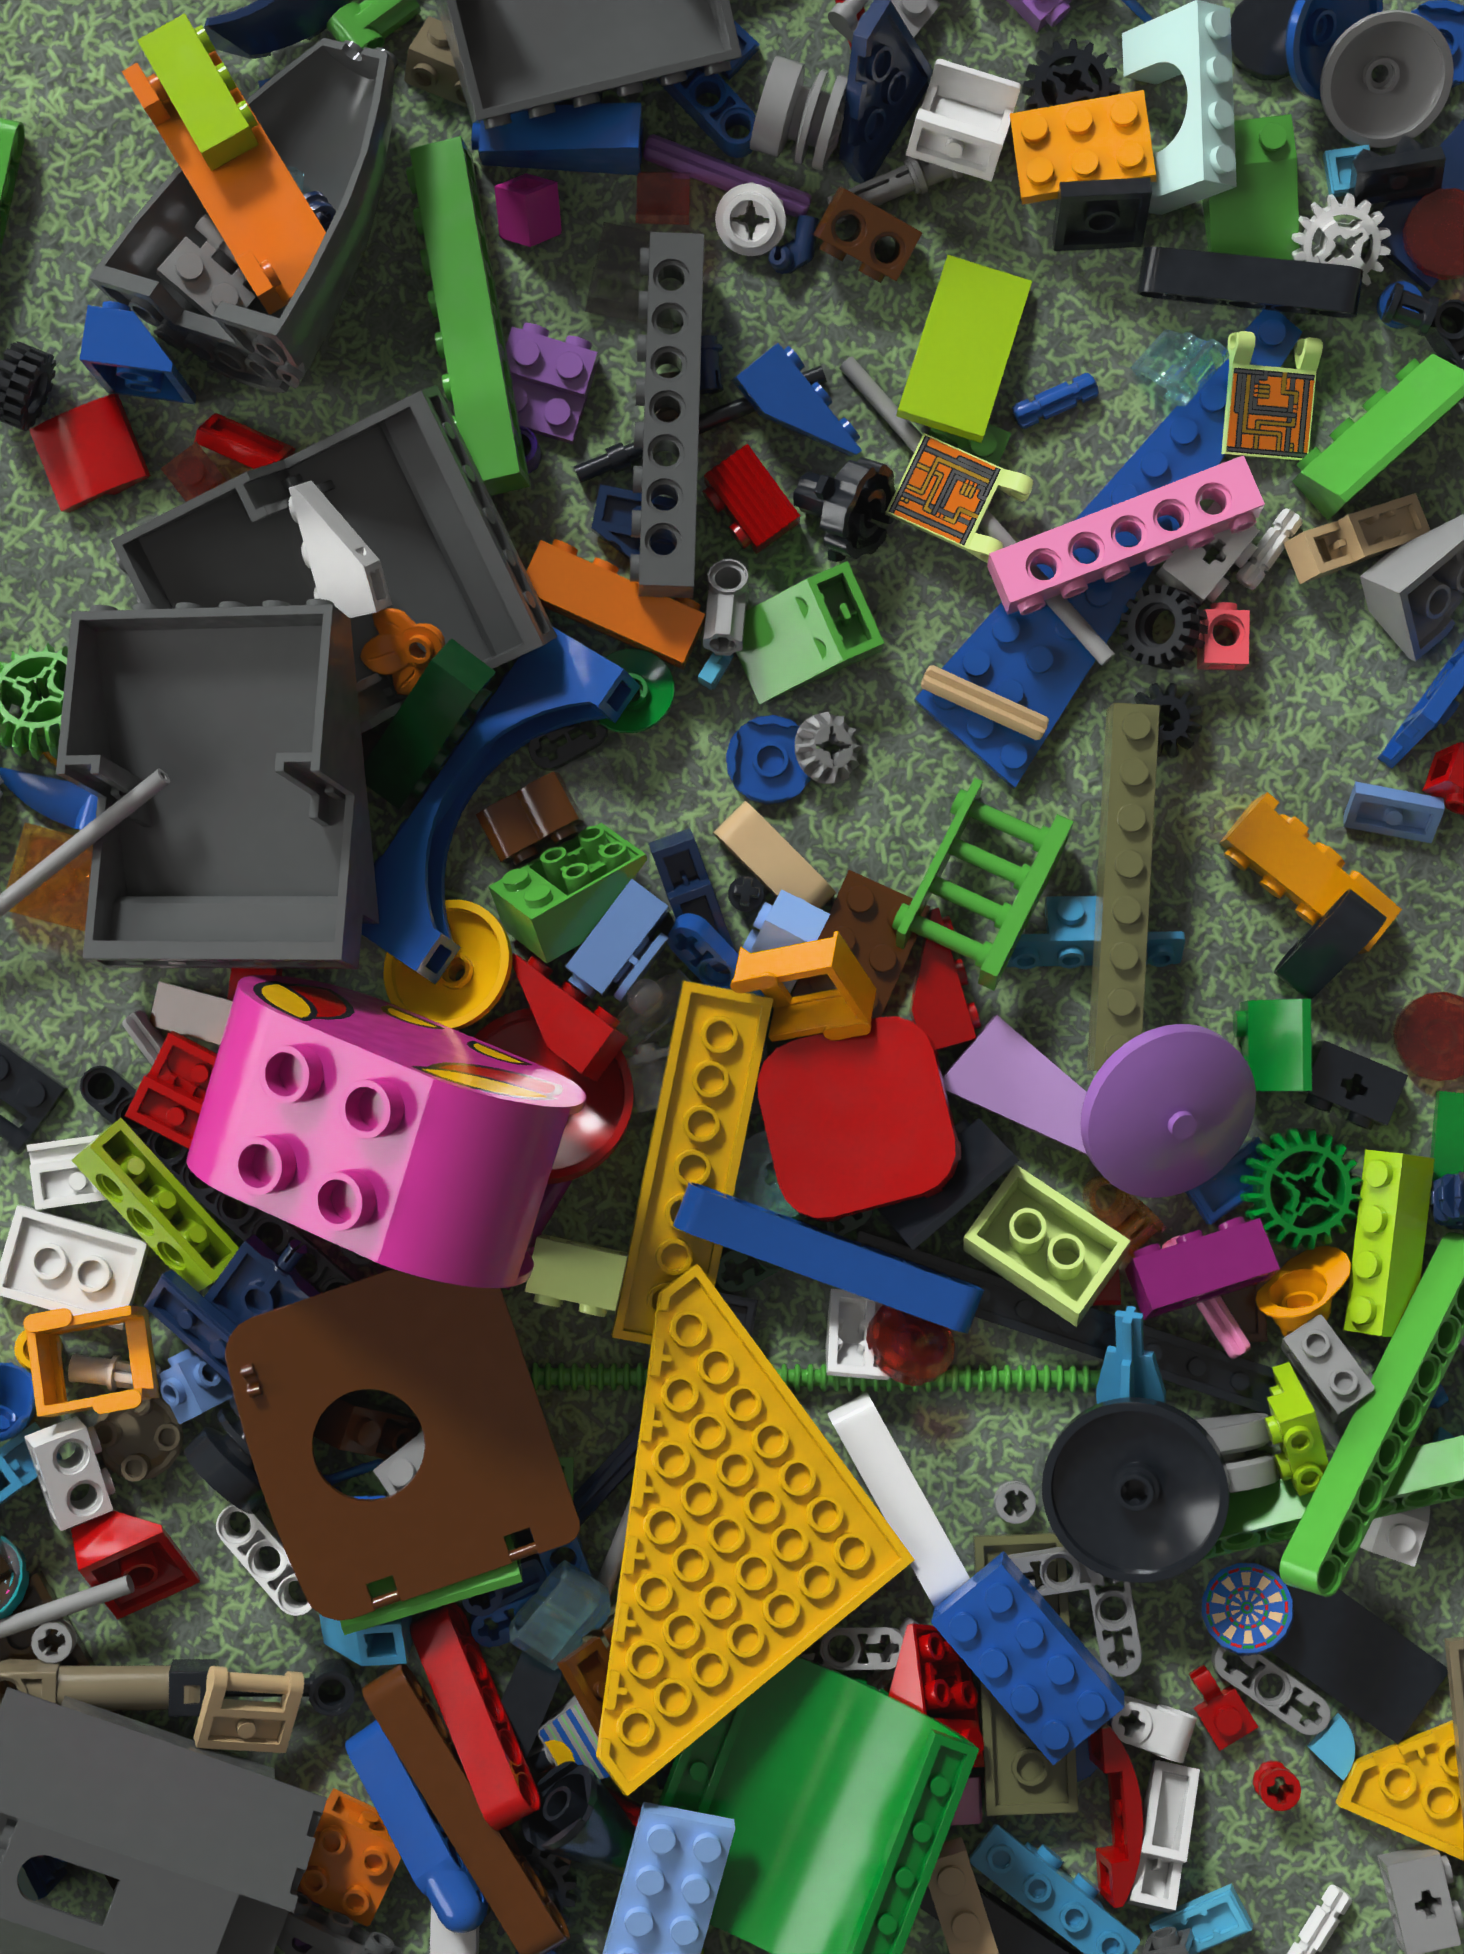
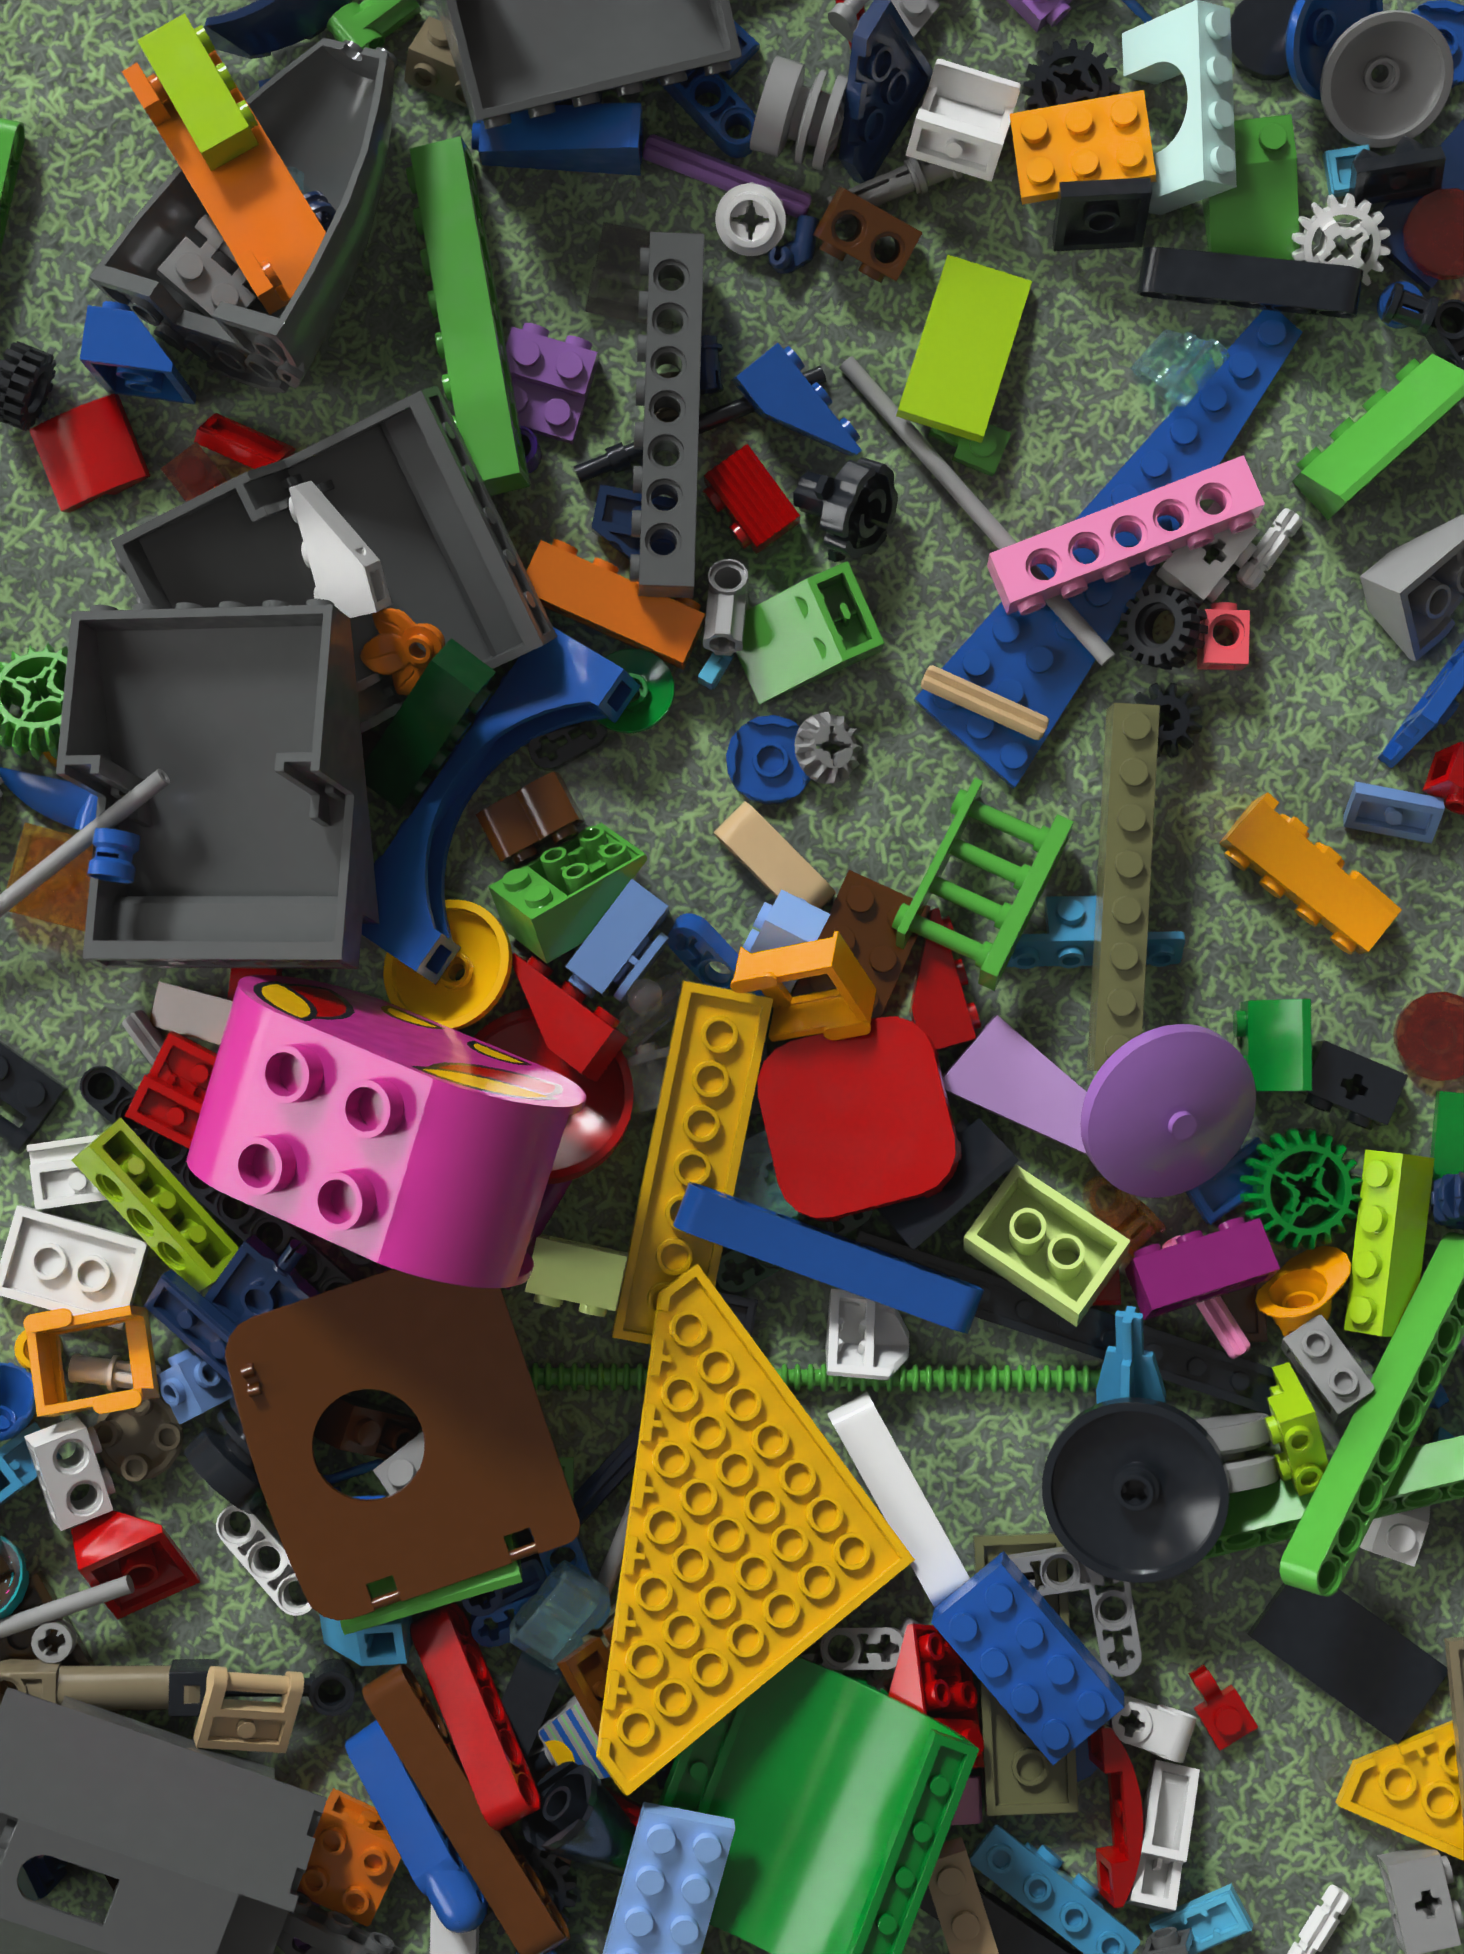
dark pink panel [494,173,562,247] -> none
clear red panel [635,172,691,225] -> none
dark blue slope [648,828,735,979] -> none
black axle [728,876,764,912] -> none
clear red tile [866,1305,955,1386] -> none
flag [886,433,1033,563] -> none
light grey bush [994,1481,1036,1524] -> none
blue axle [1012,373,1099,429] -> none
blue tile [1202,1563,1294,1656] -> none
light grey beam [1211,1643,1330,1735] -> none
flag [1221,331,1323,461] -> none
red bush [1252,1760,1301,1811] -> none
black beam [1274,888,1387,1000] -> none
tan slope [1283,493,1431,584] -> none
medium azure tile [1307,1713,1355,1780] -> none
none -> blue wheel [87,828,141,884]

